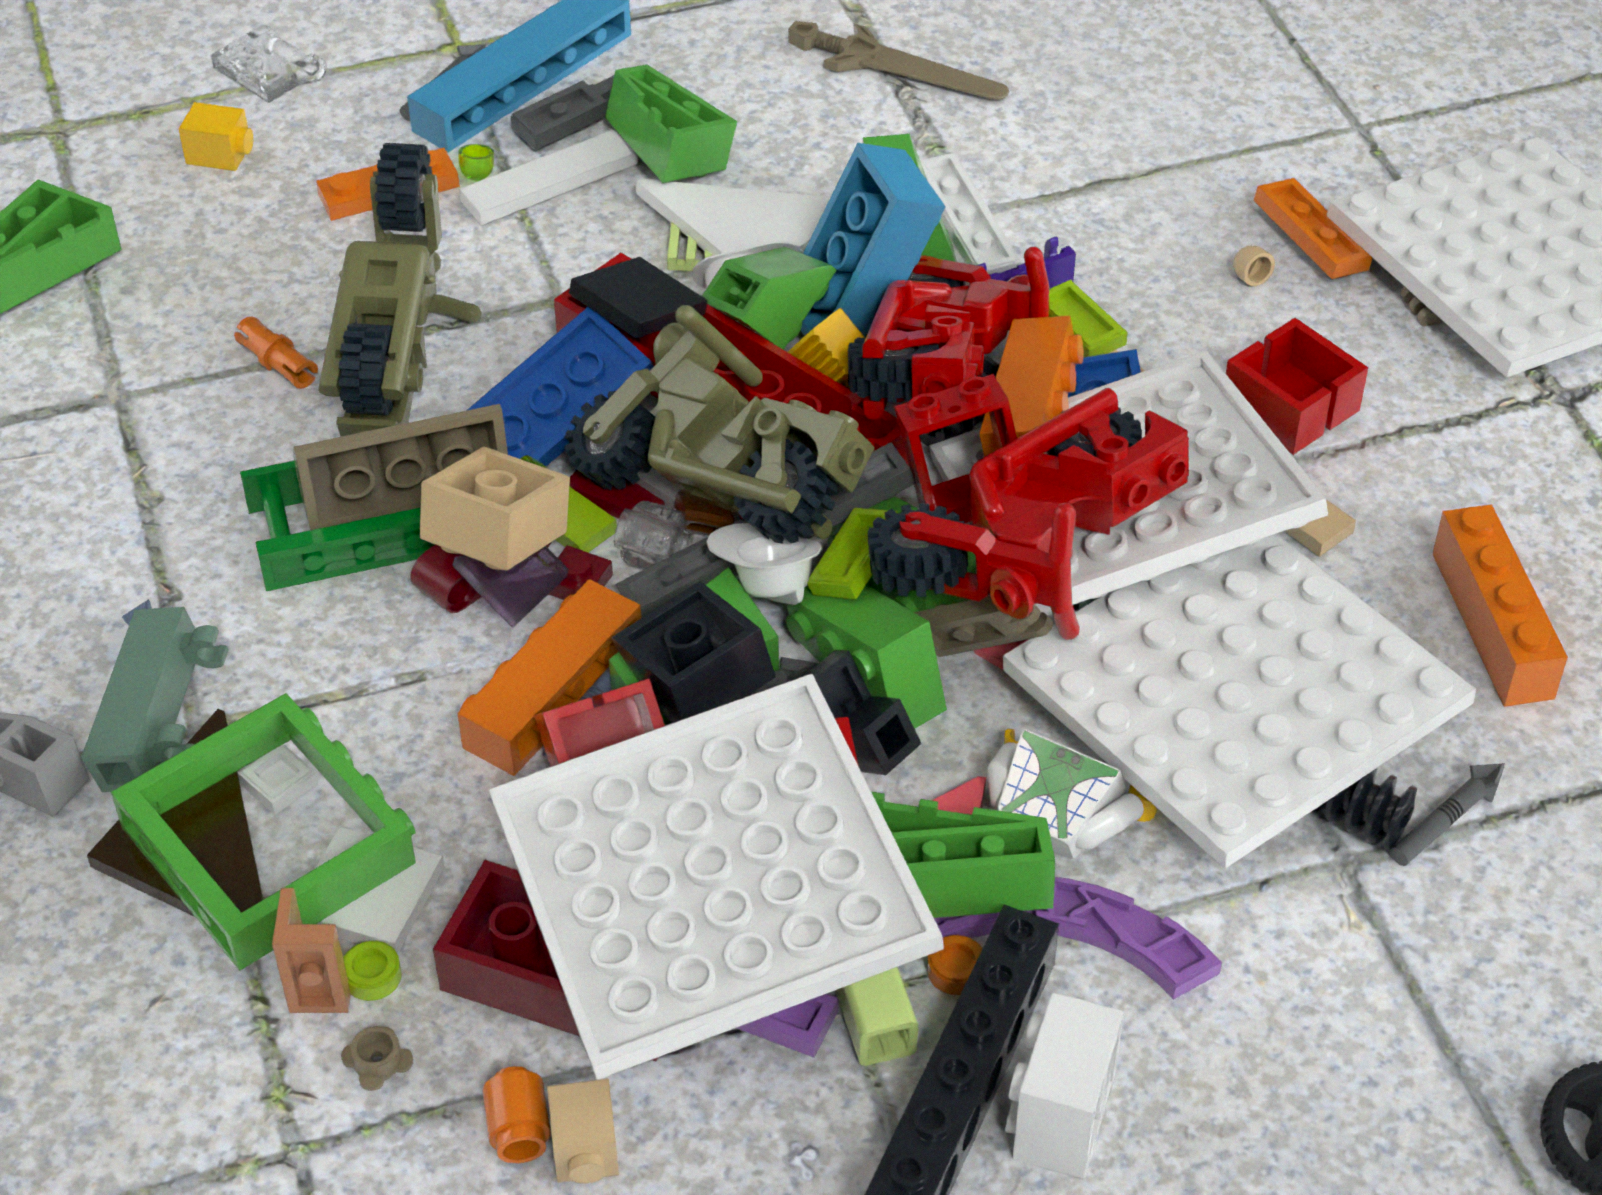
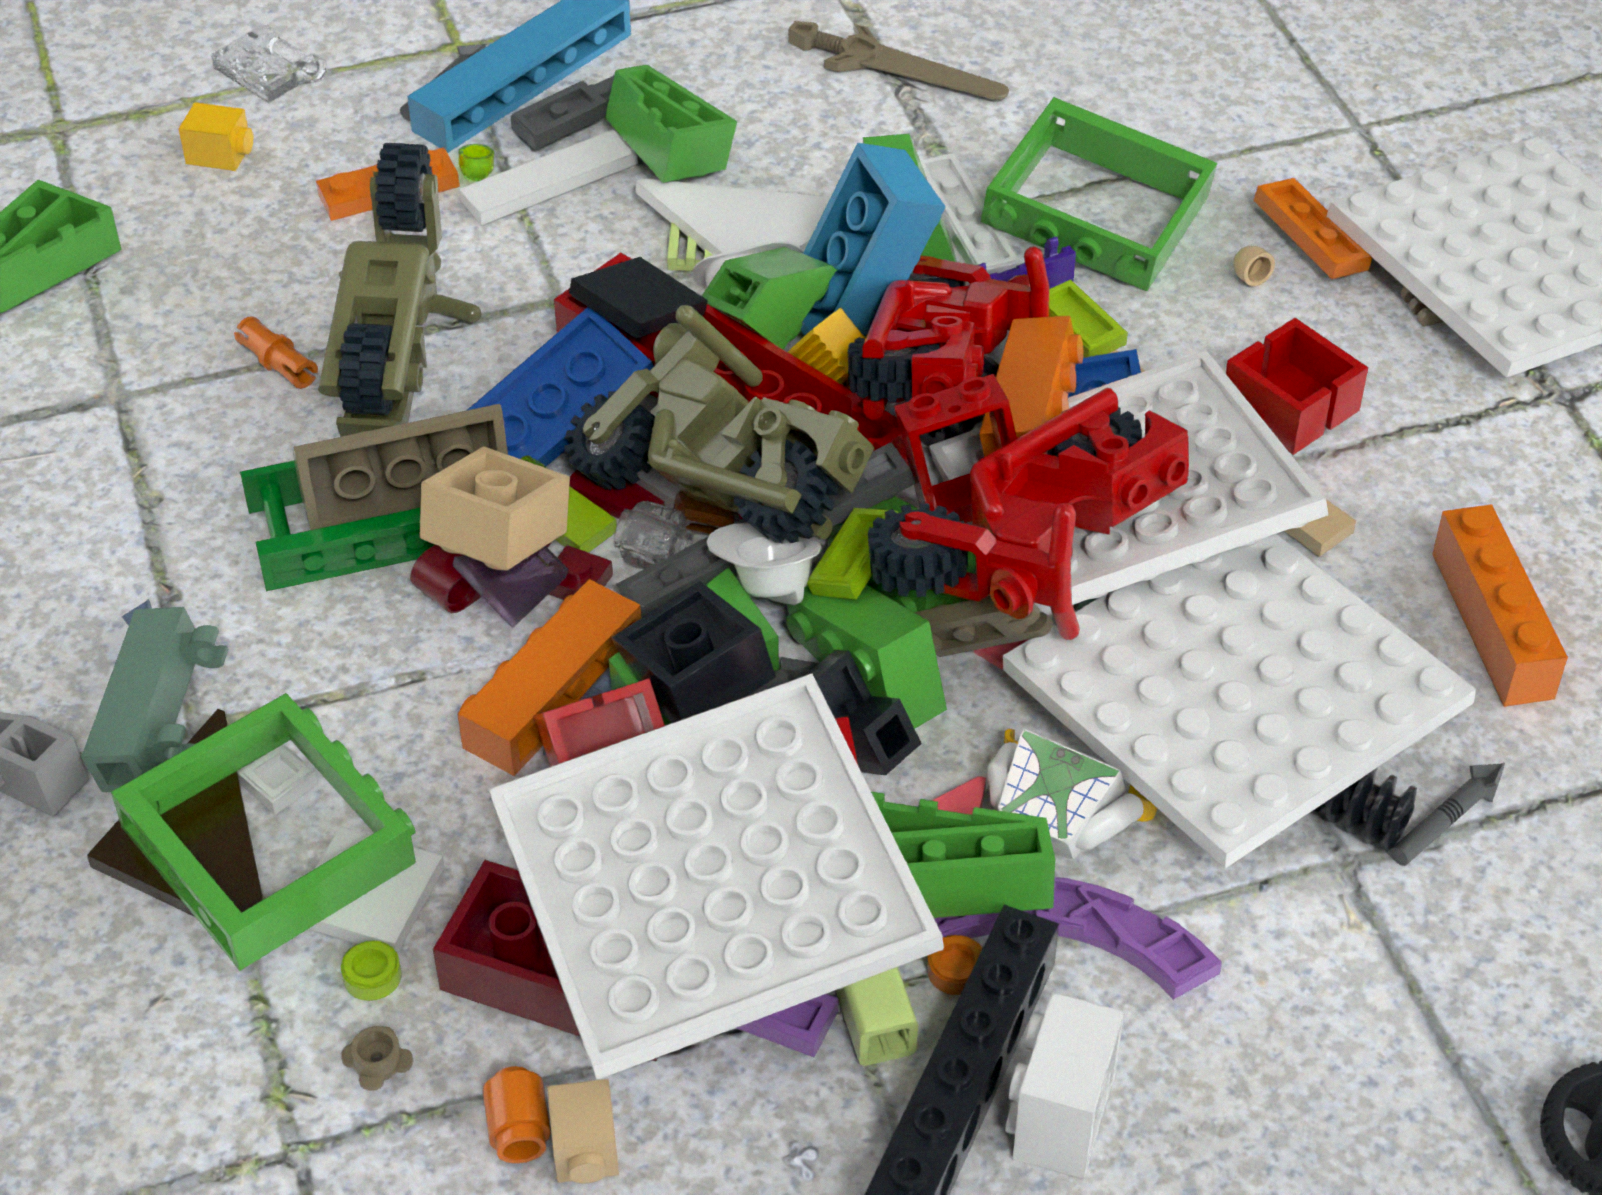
nougat panel [272,888,351,1013] -> none
none -> bright green window [980,97,1218,292]

